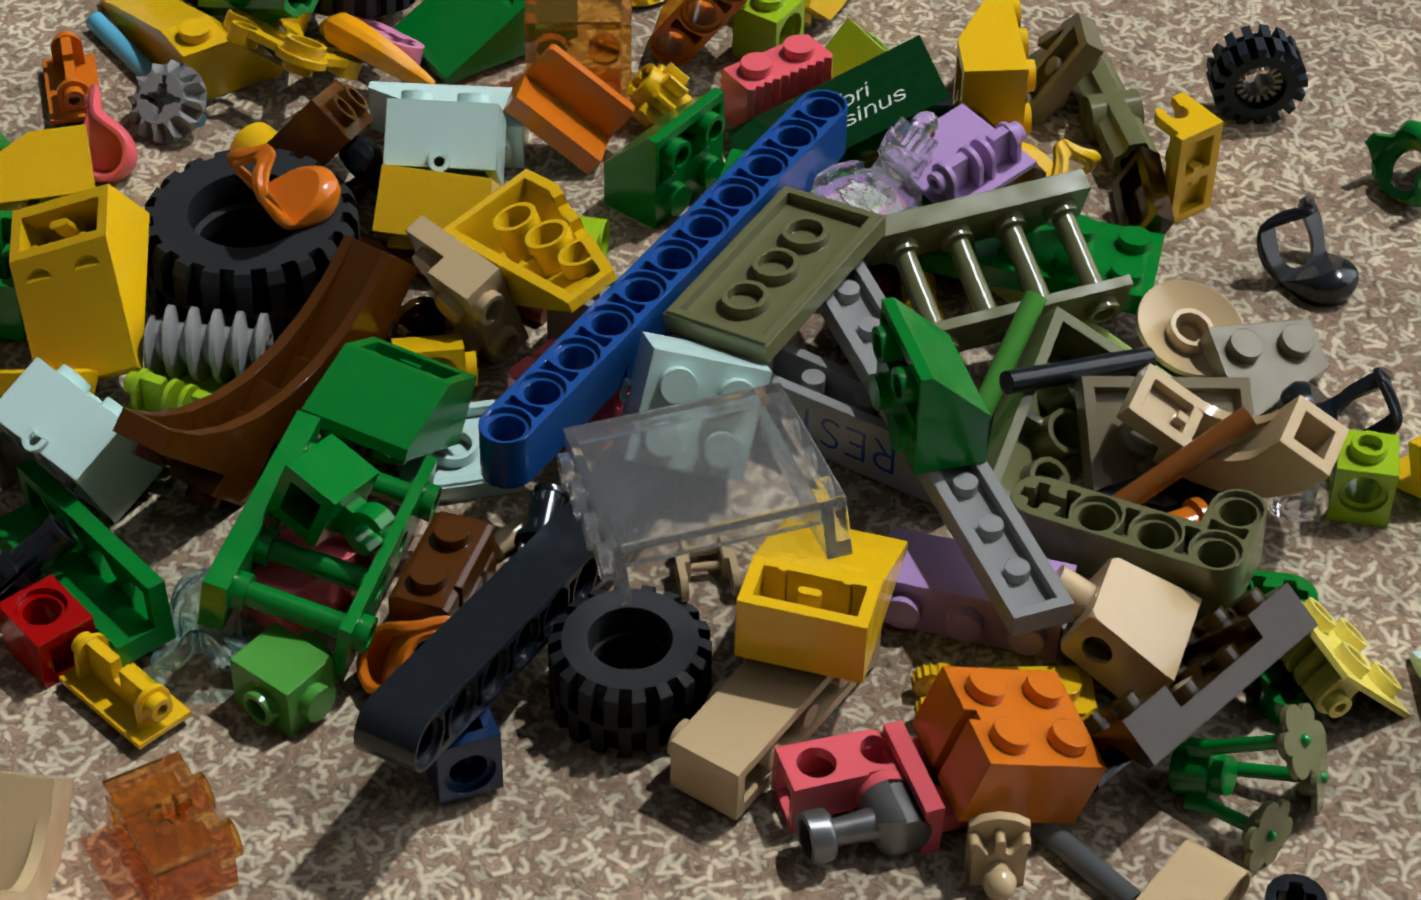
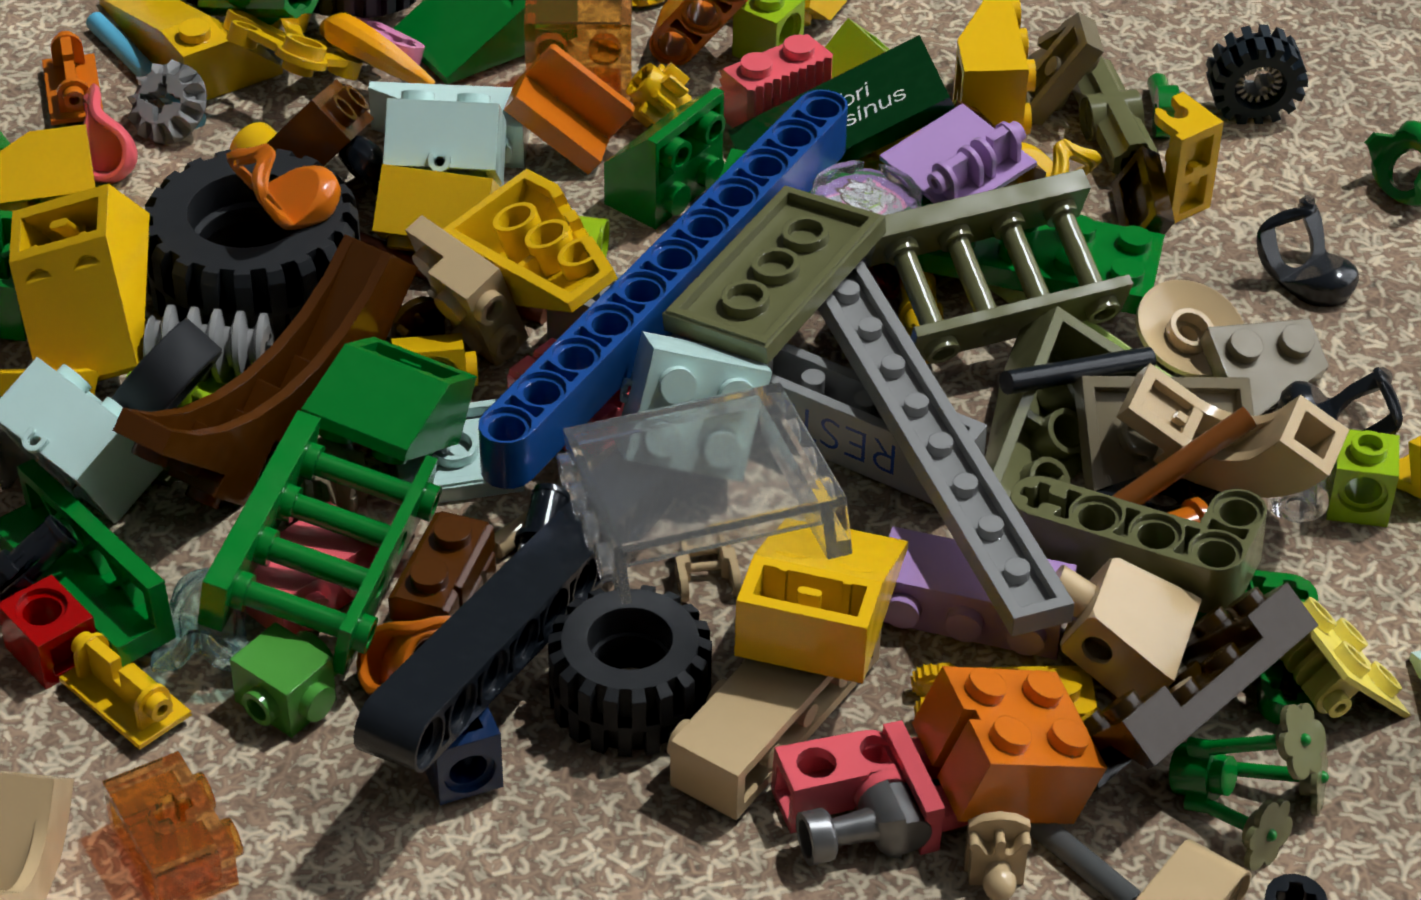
green brick [266,433,396,557] -> none
clear piece [864,111,939,200] -> none
green slope [868,297,990,475] -> none
bright green bar [978,290,1047,421] -> none
none -> black tyre [111,319,222,412]
none -> green bar [1147,73,1179,138]

